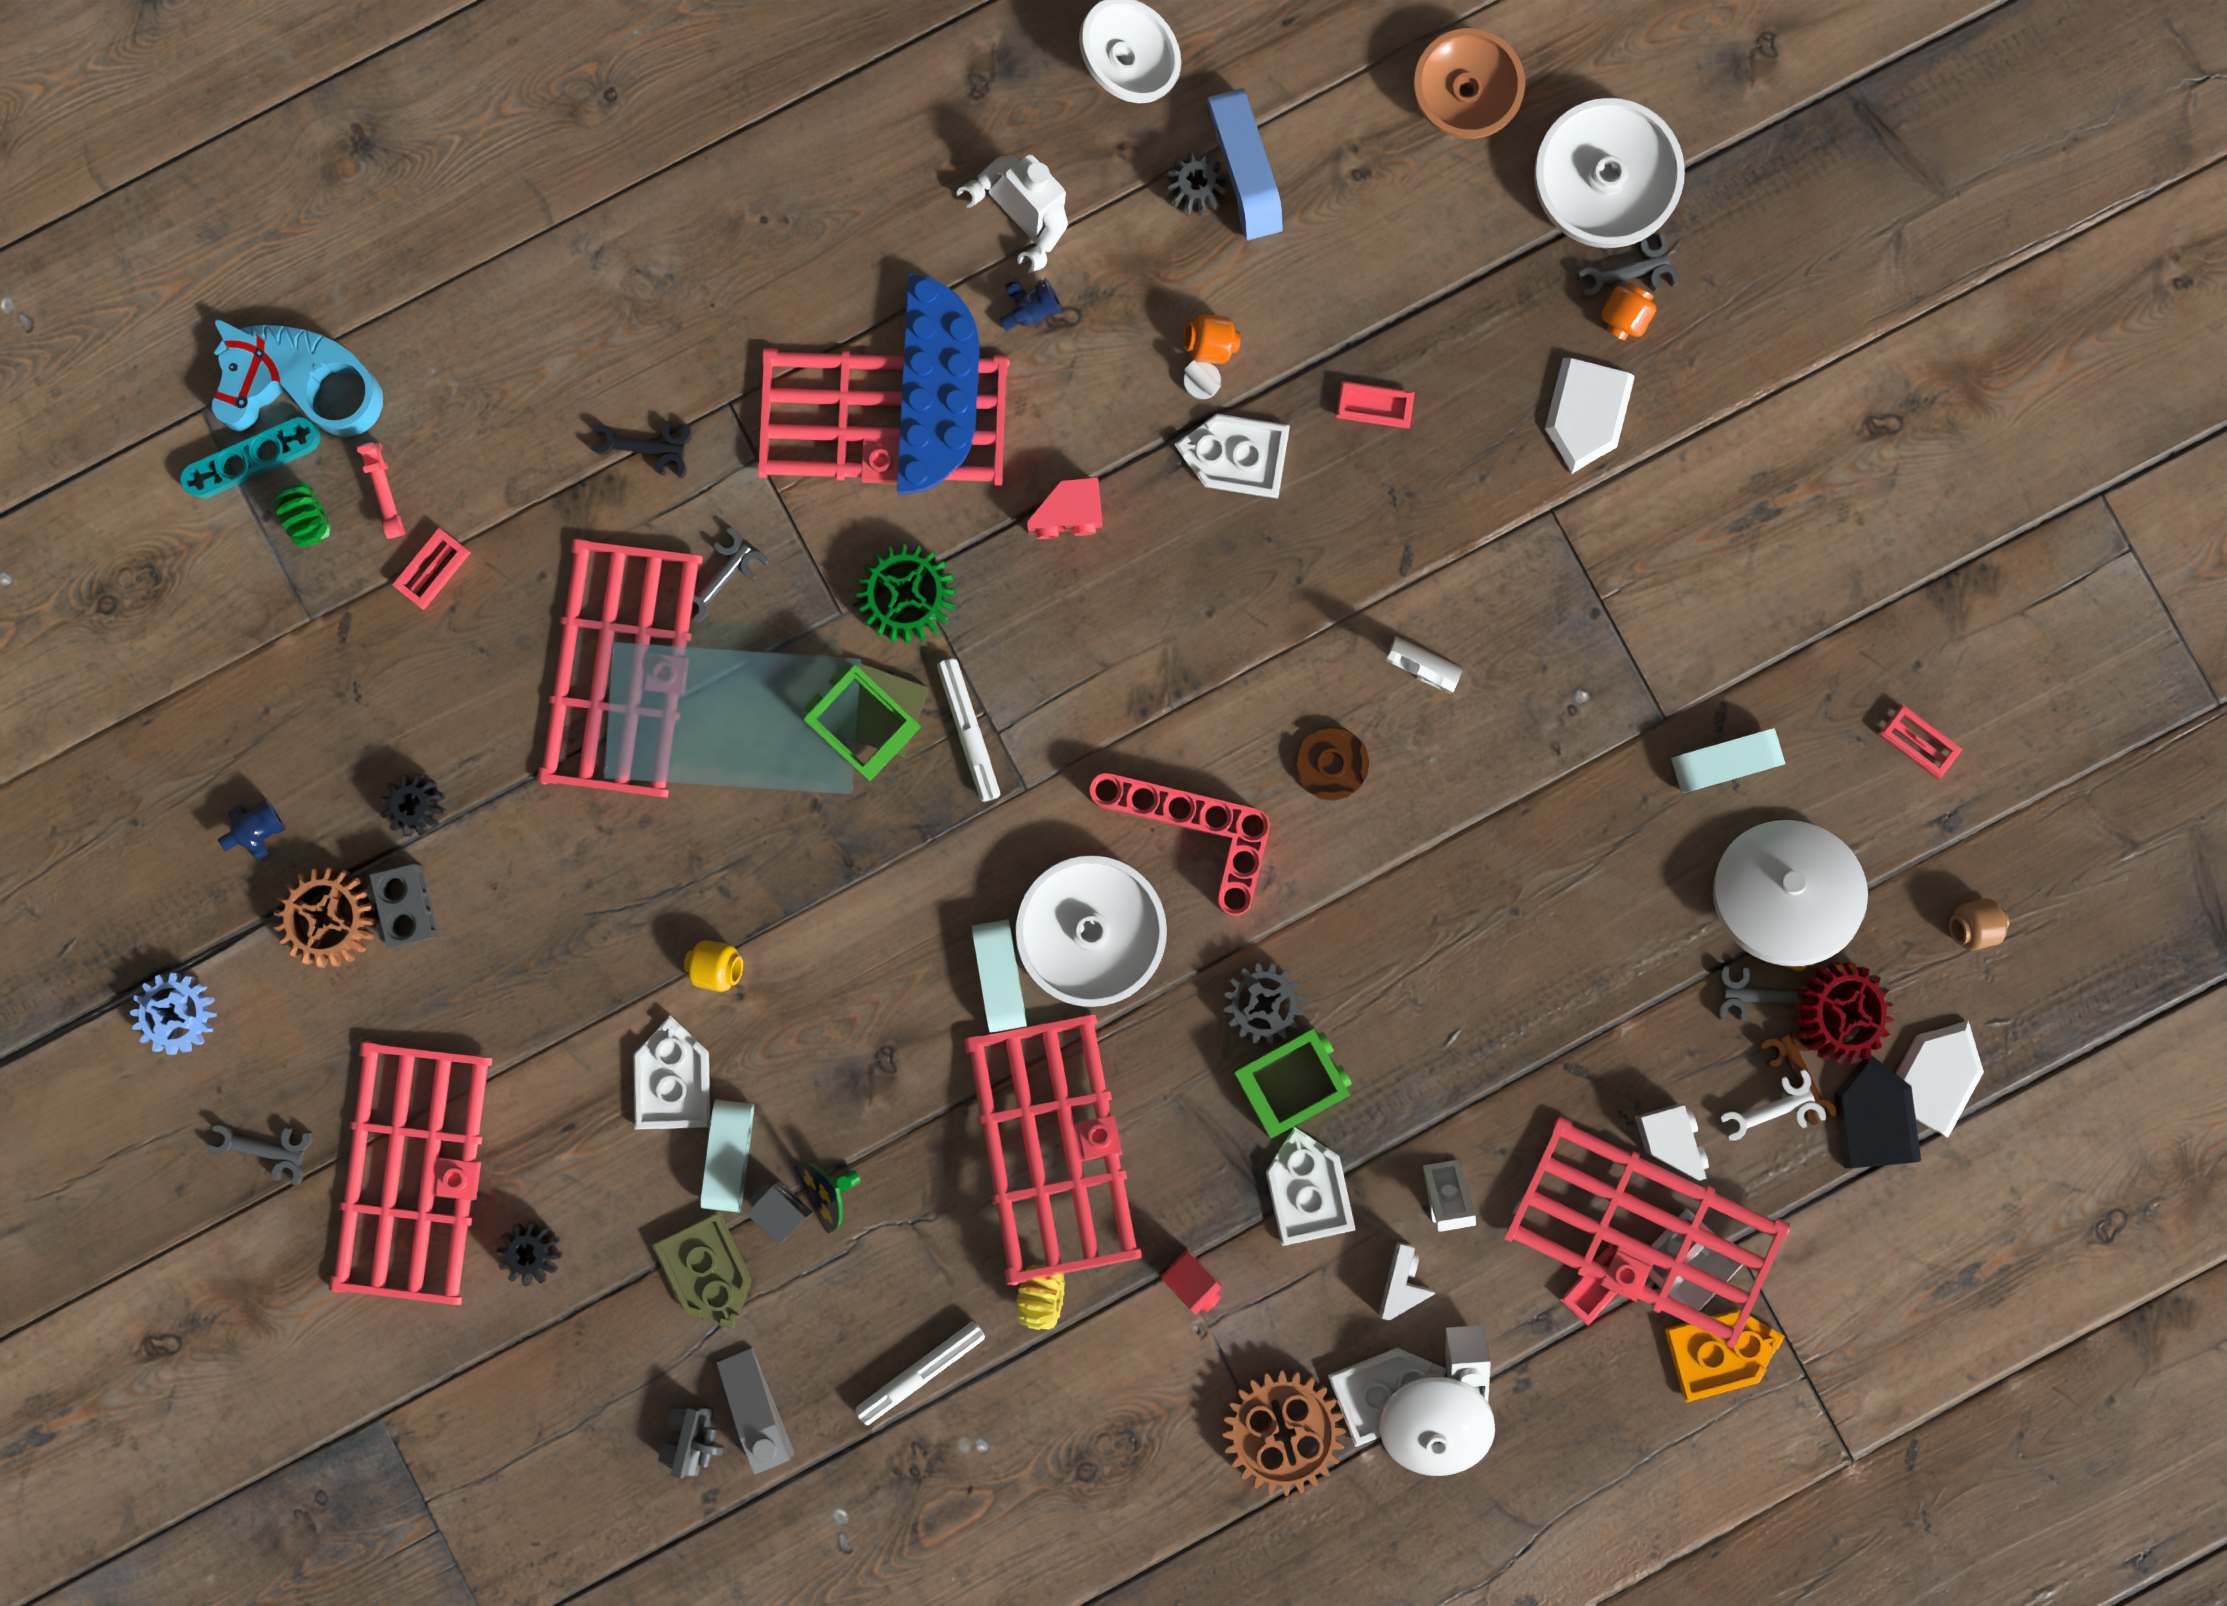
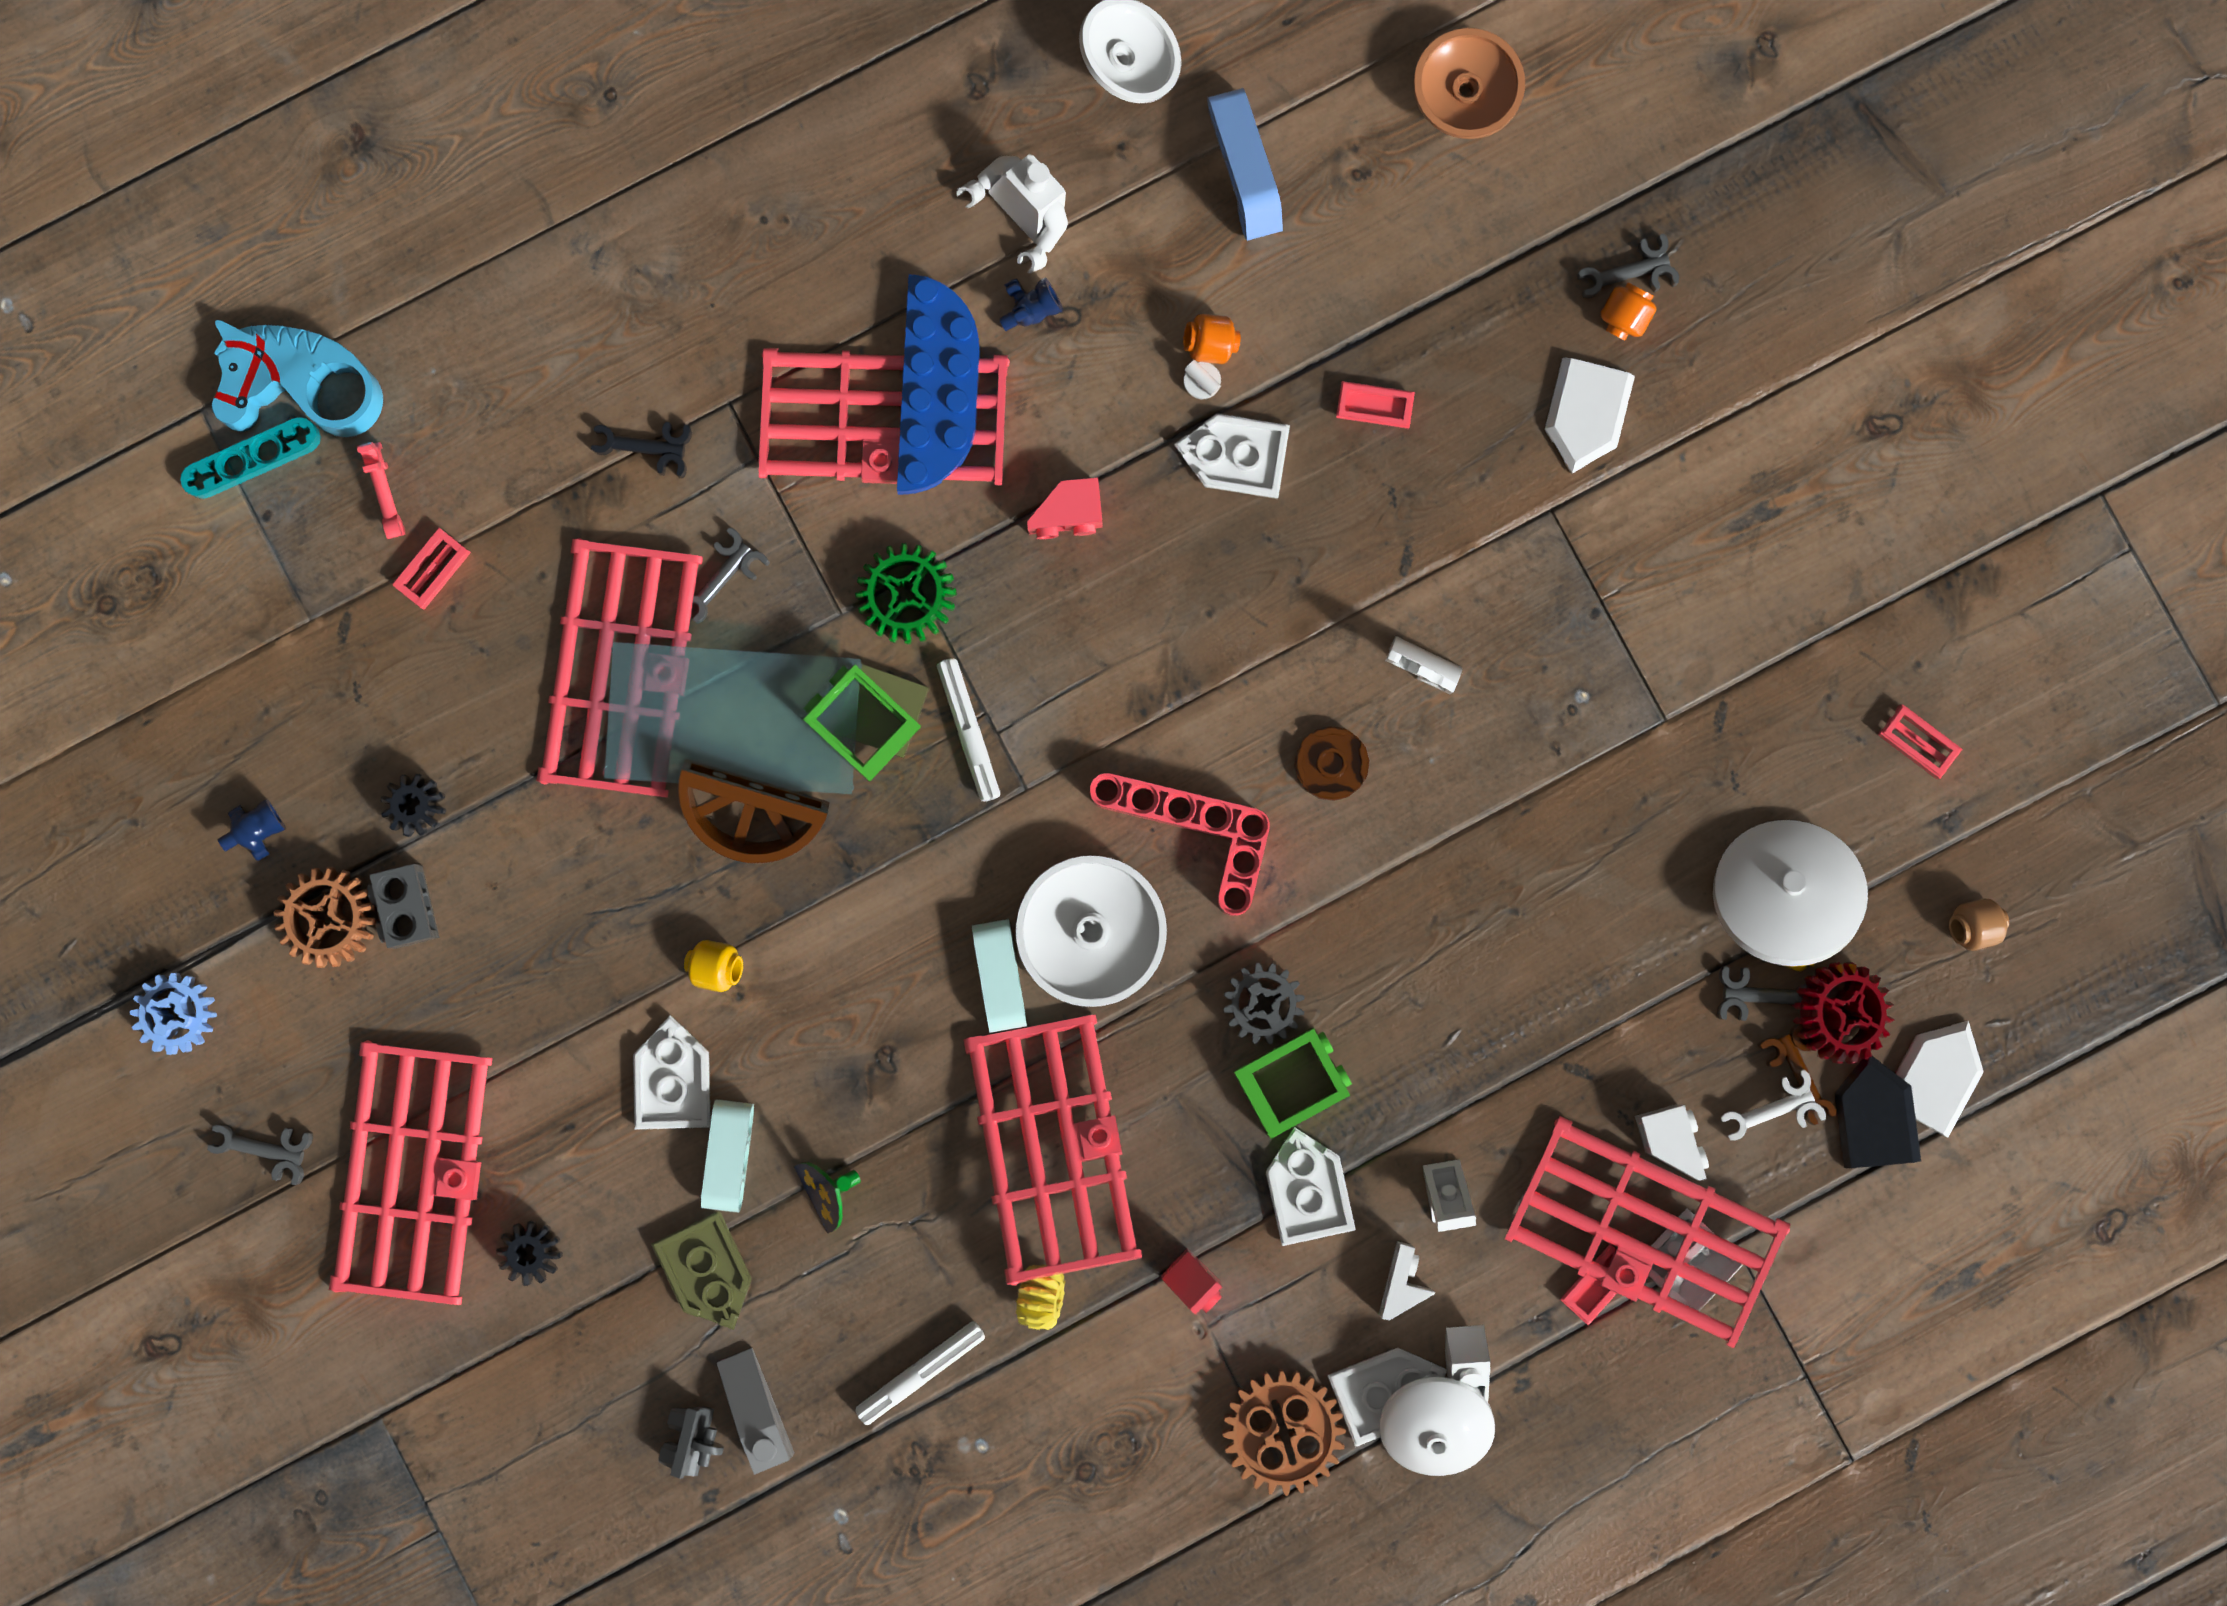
green gear [274,481,331,548] -> none
dark grey brick [746,1181,813,1245] -> none
dark grey gear [1165,152,1228,216] -> none
white dish [1534,98,1685,248] -> none
light orange tile [1665,1309,1785,1402] -> none
light aqua beam [1671,728,1785,794] -> none
none -> reddish brown window [679,759,830,863]

